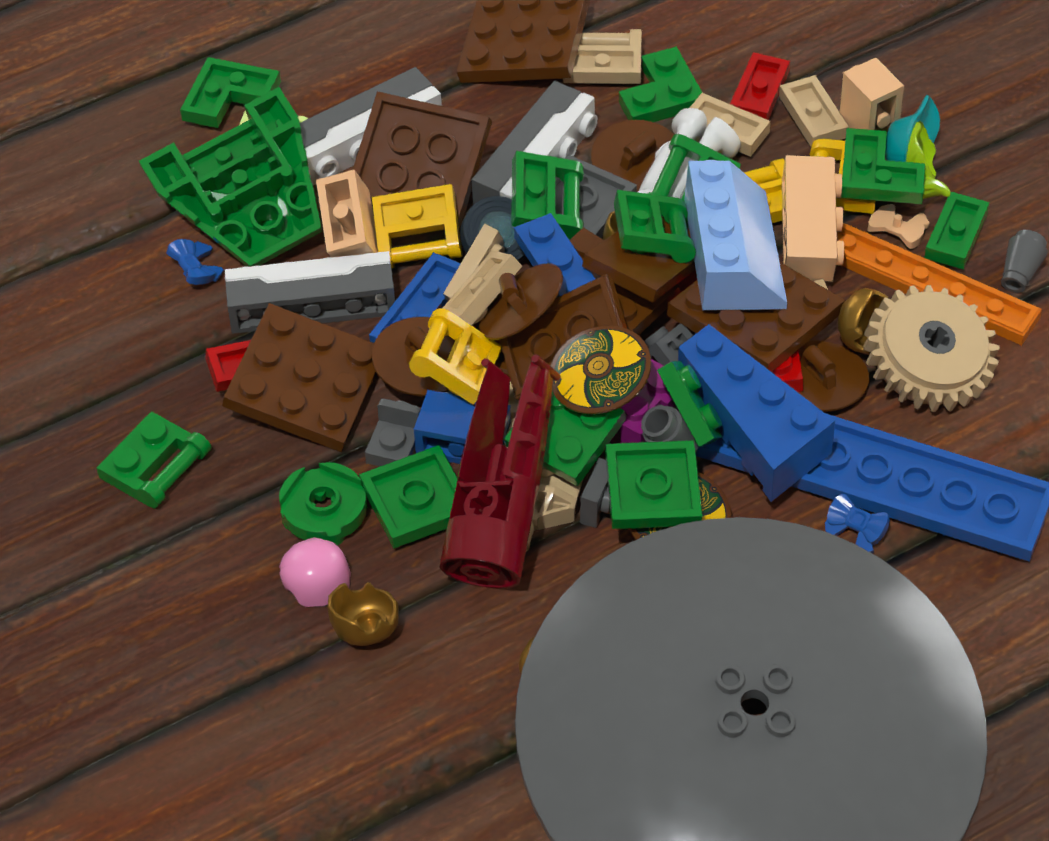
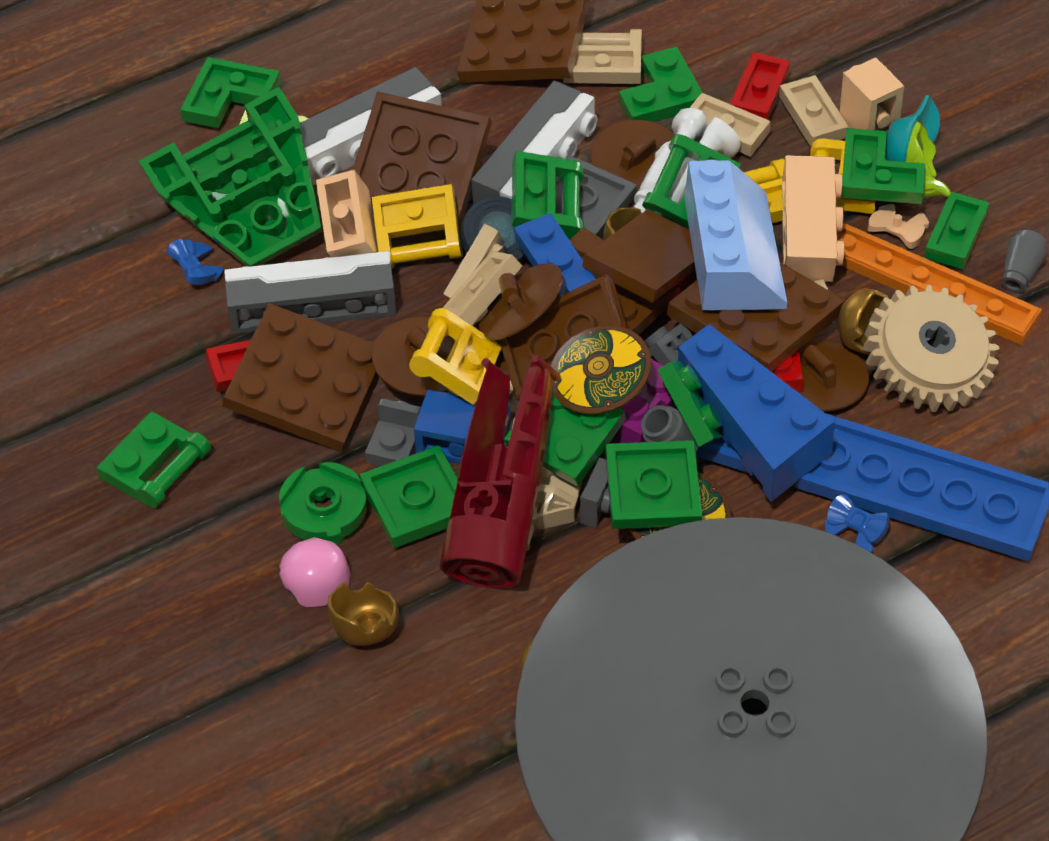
blue plate [369,252,461,343] -> none
green plate [614,190,696,263] -> none

